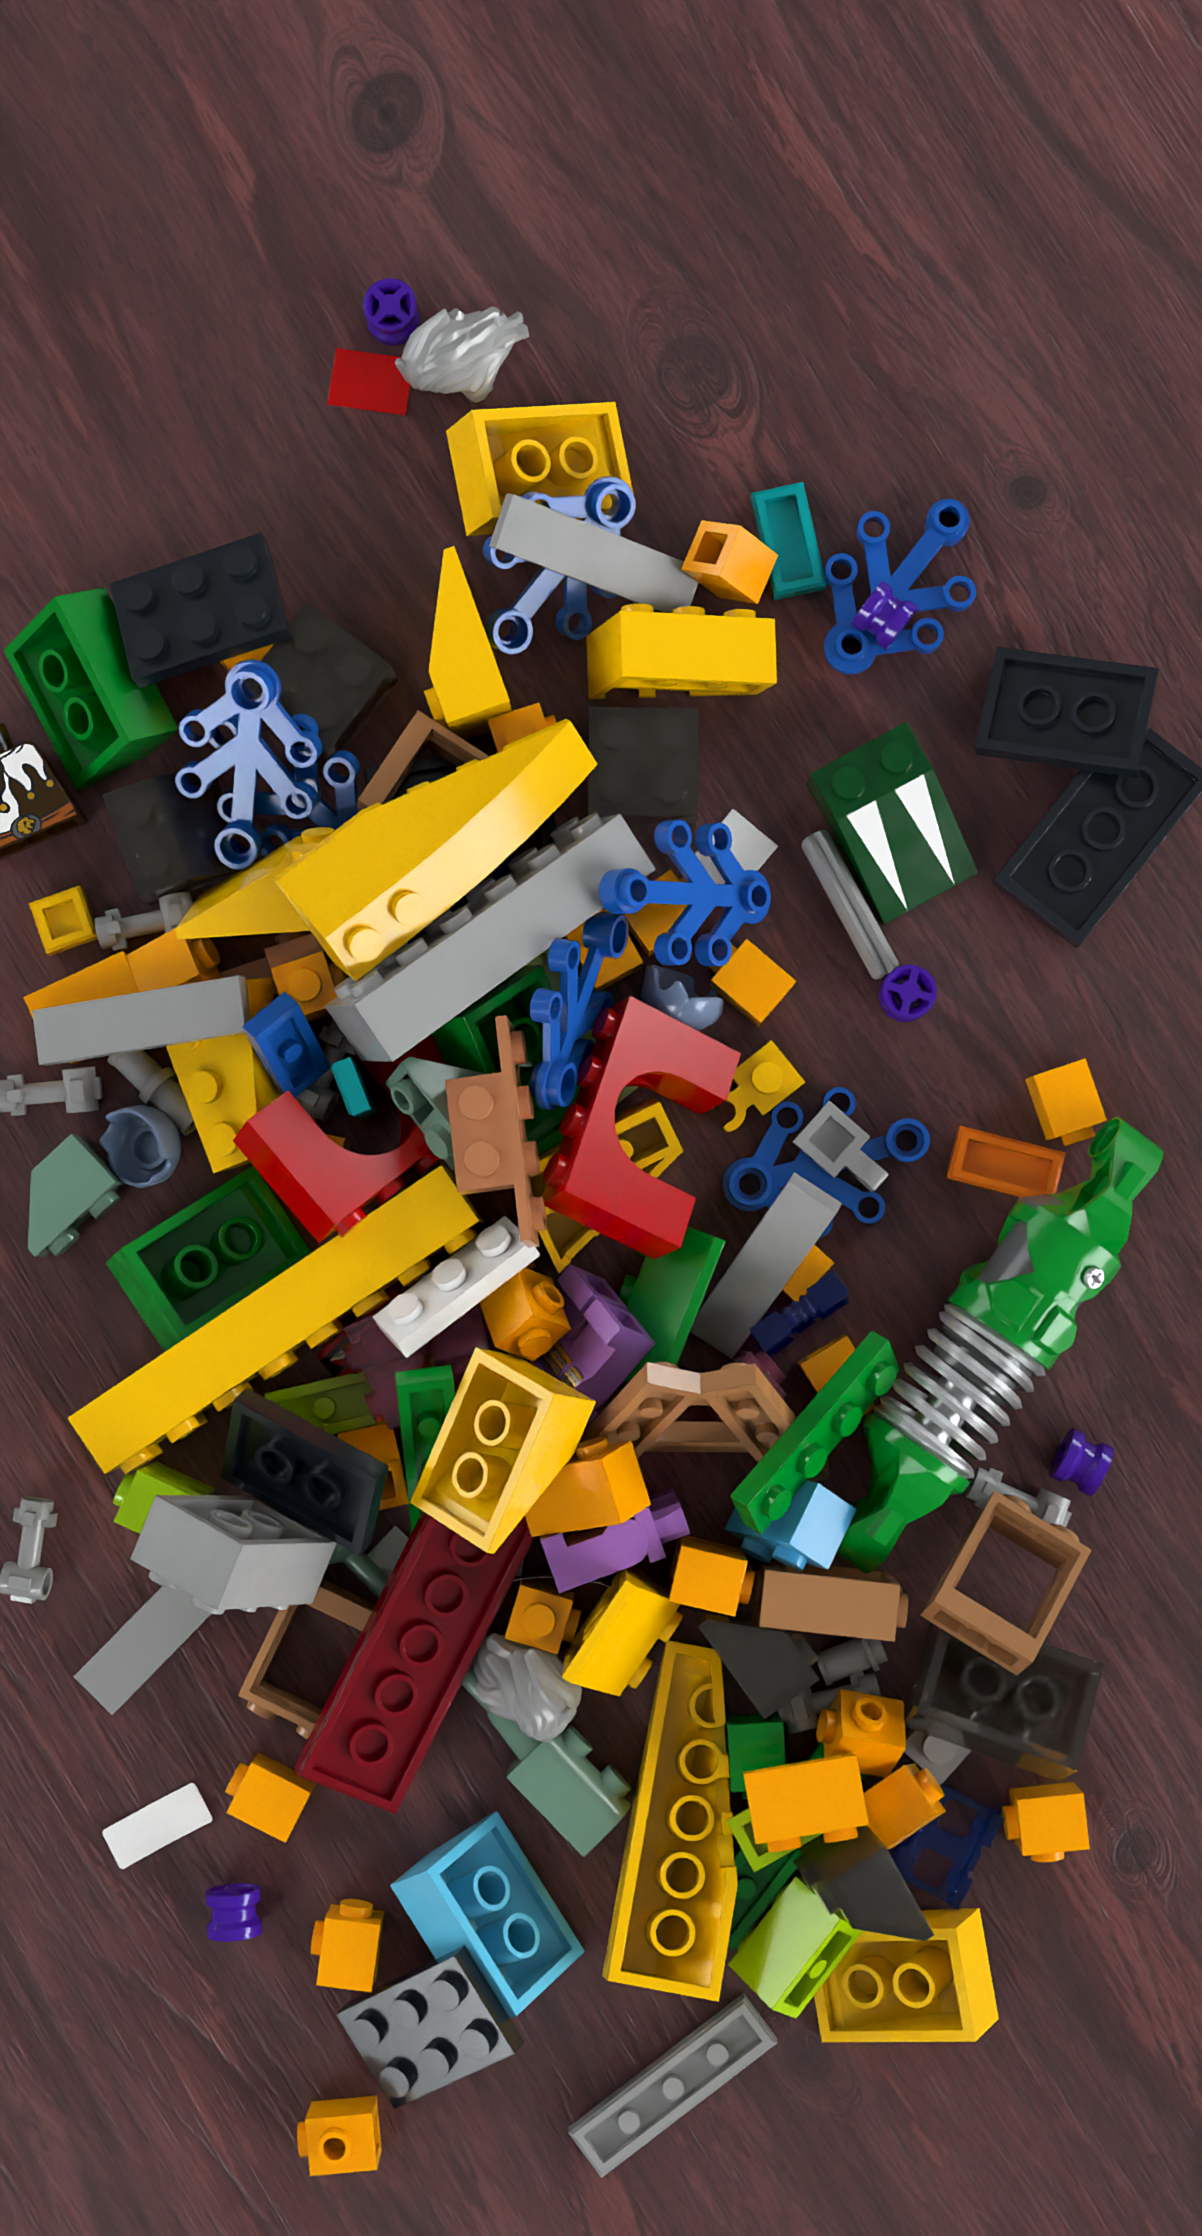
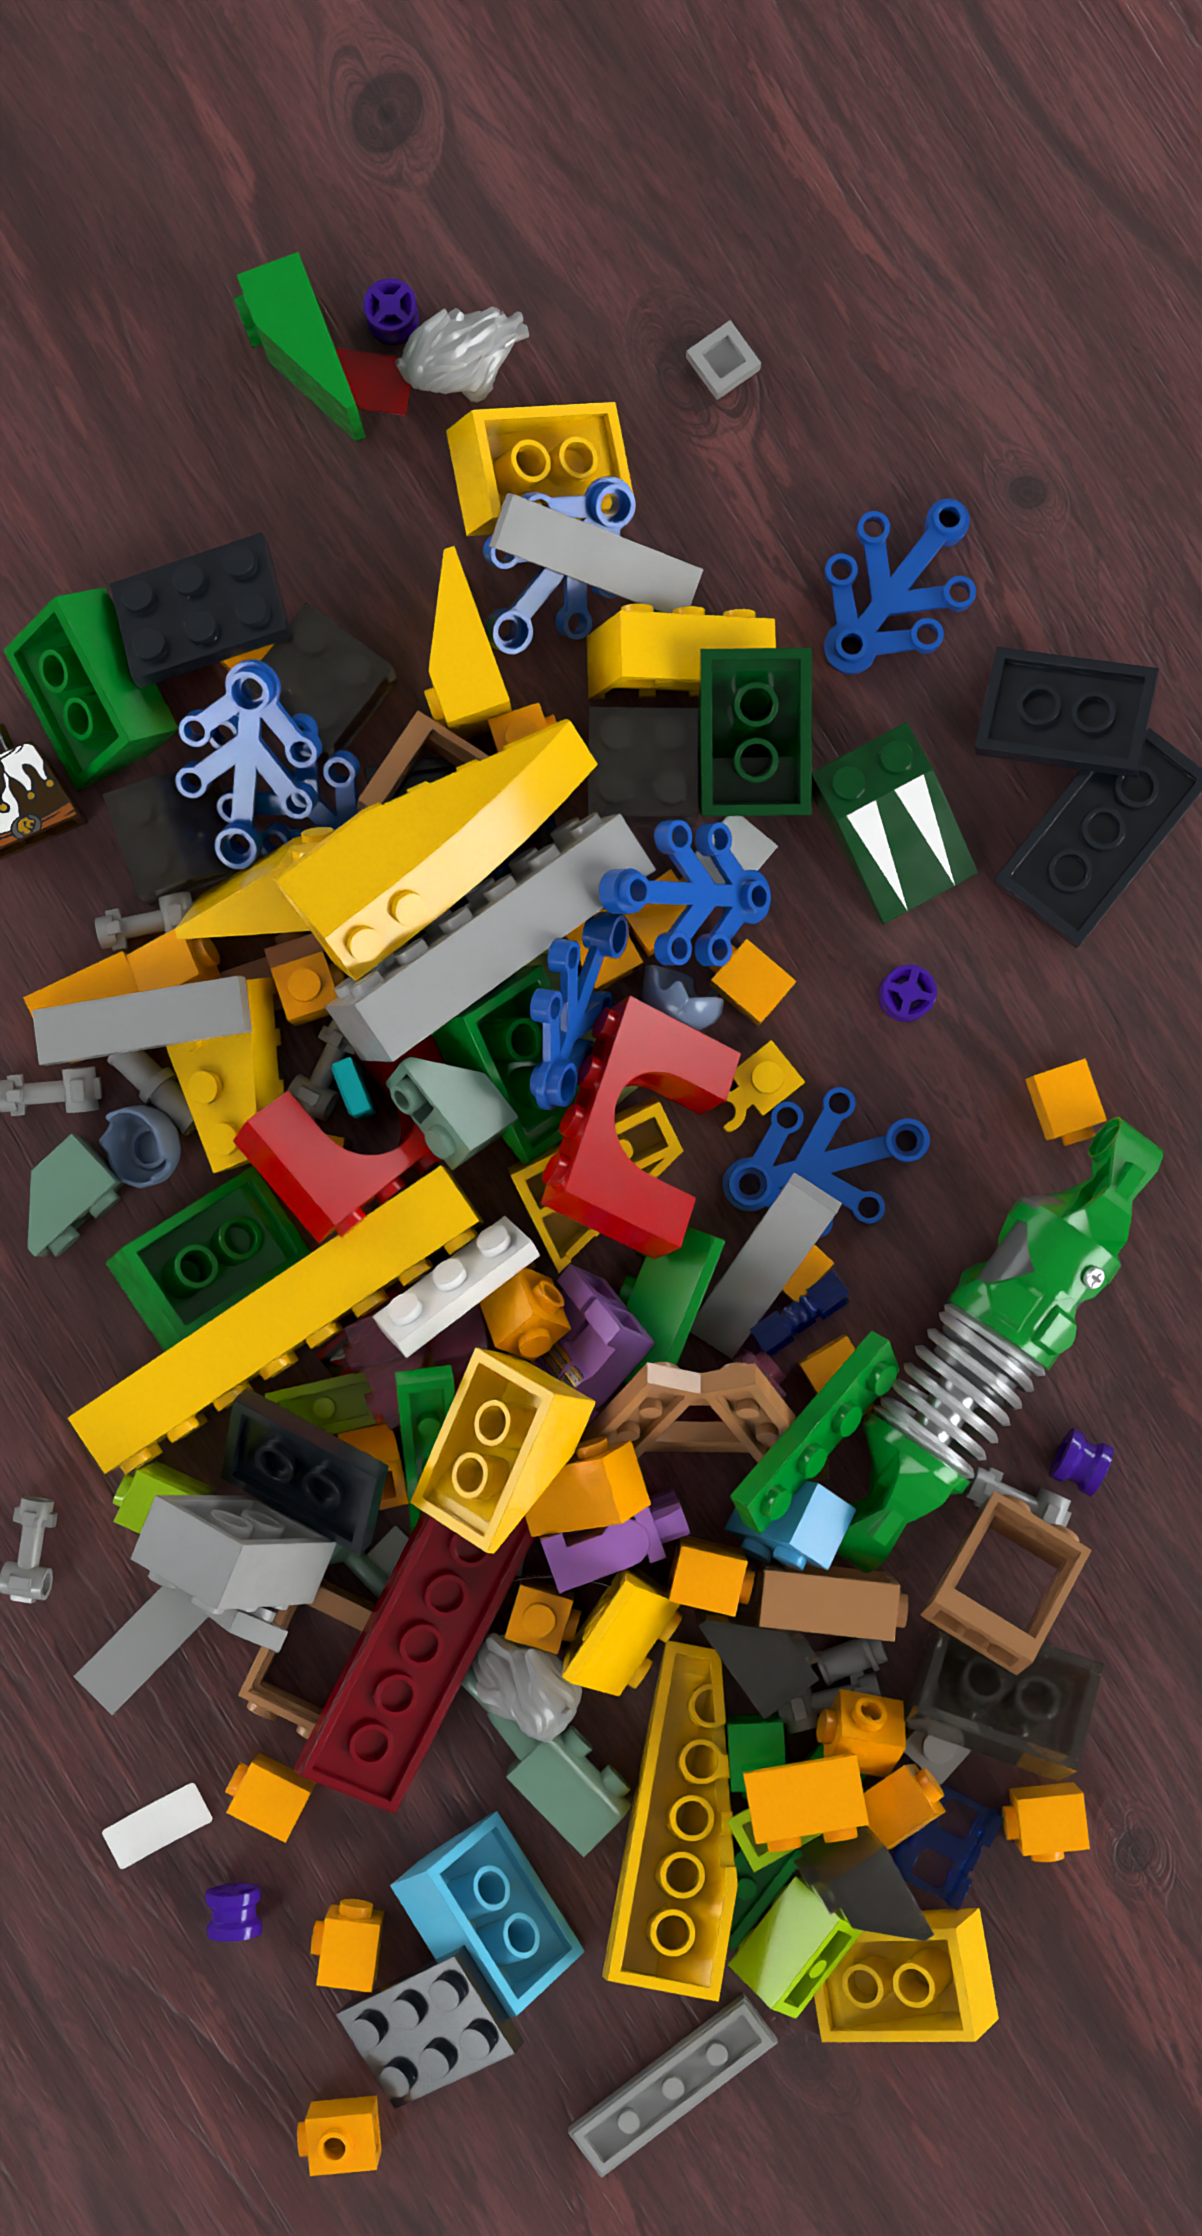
yellow tile [29,885,98,956] -> none
blue plate [242,992,331,1098] -> none
nougat bracket [445,1015,547,1248] -> none
light orange brick [681,520,778,604] -> none
teal tile [750,482,827,601] -> none
light grey plate [792,1101,889,1192] -> none
light grey axle [802,829,898,979] -> none
dark purple wheel [851,581,918,651] -> none
orange tile [945,1126,1066,1198] -> none
none -> light grey plate [204,1607,288,1653]
none -> green slope [233,252,366,442]
none -> light grey plate [686,320,761,400]
none -> dark green slope [697,647,812,817]

